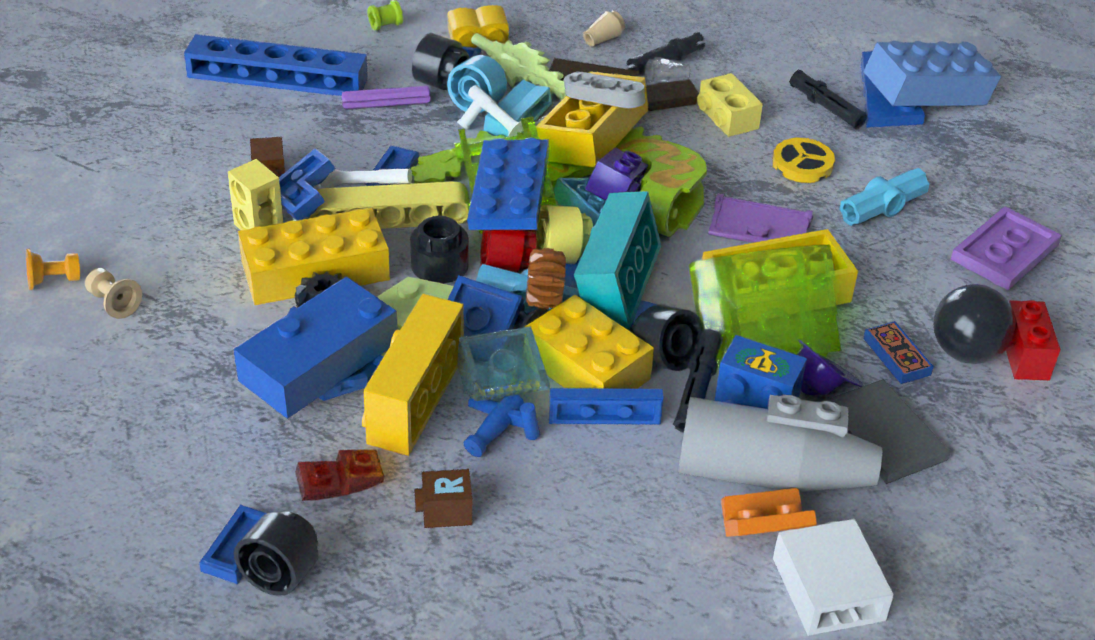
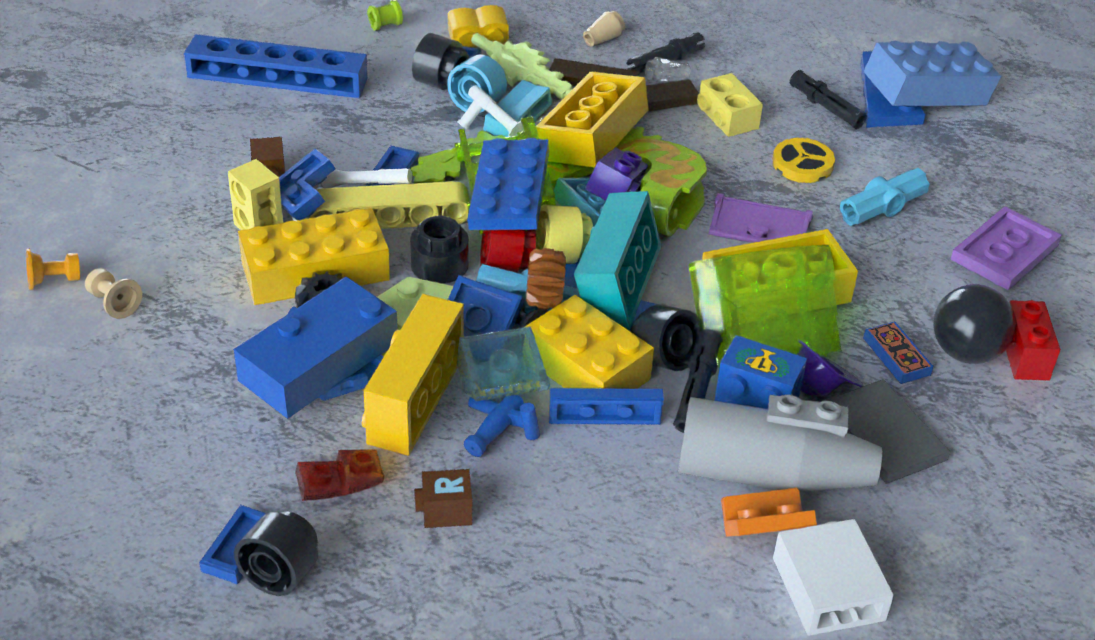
medium lavender axle [342,86,431,109] -> none
light grey beam [564,72,646,108] -> none

